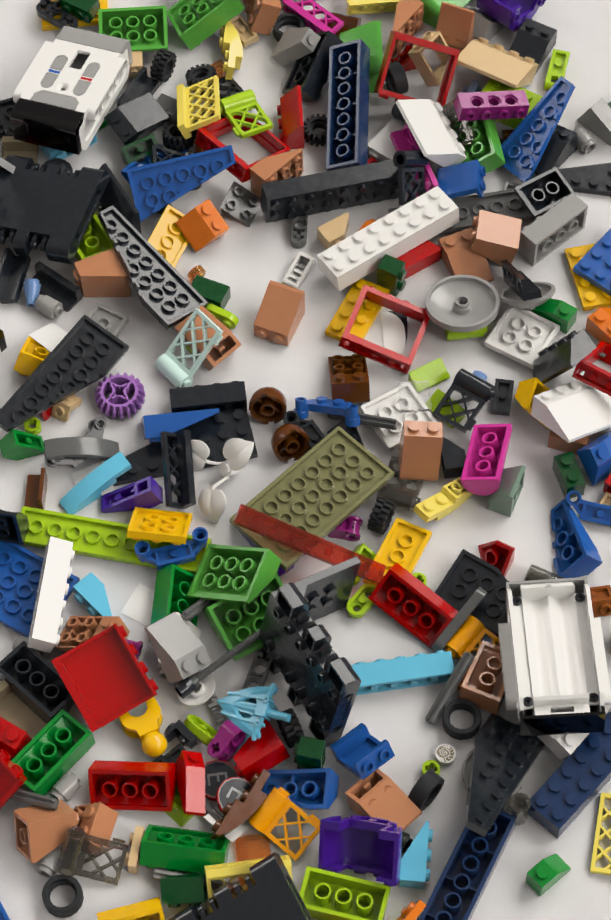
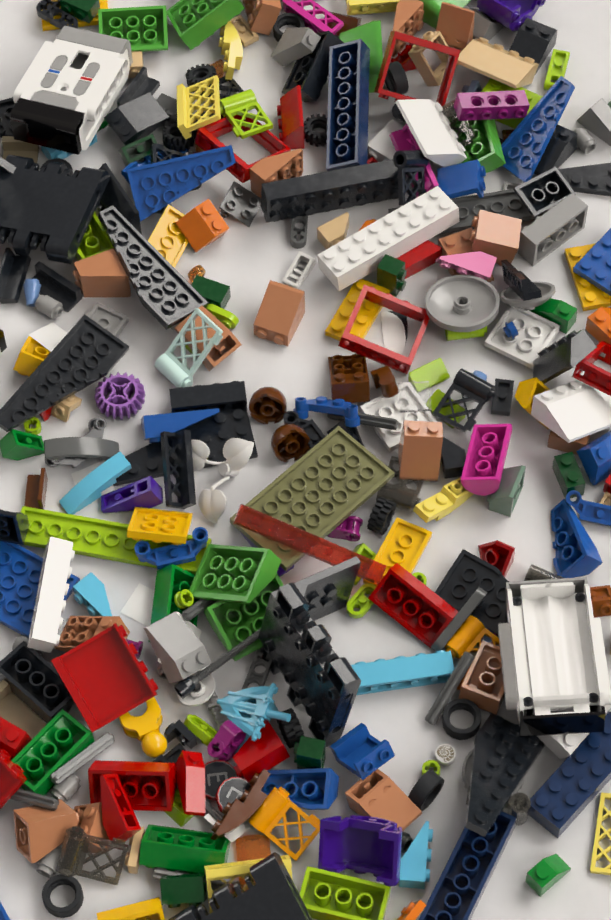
black tyre [150,48,177,82] -> none
none -> axle [50,732,115,785]
none -> red slope [100,773,141,843]
none -> lime bush [174,589,194,609]
none -> reddish brown leg [370,365,399,398]
none -> bright pink slope [435,251,497,280]
none -> blue plate [503,322,519,339]

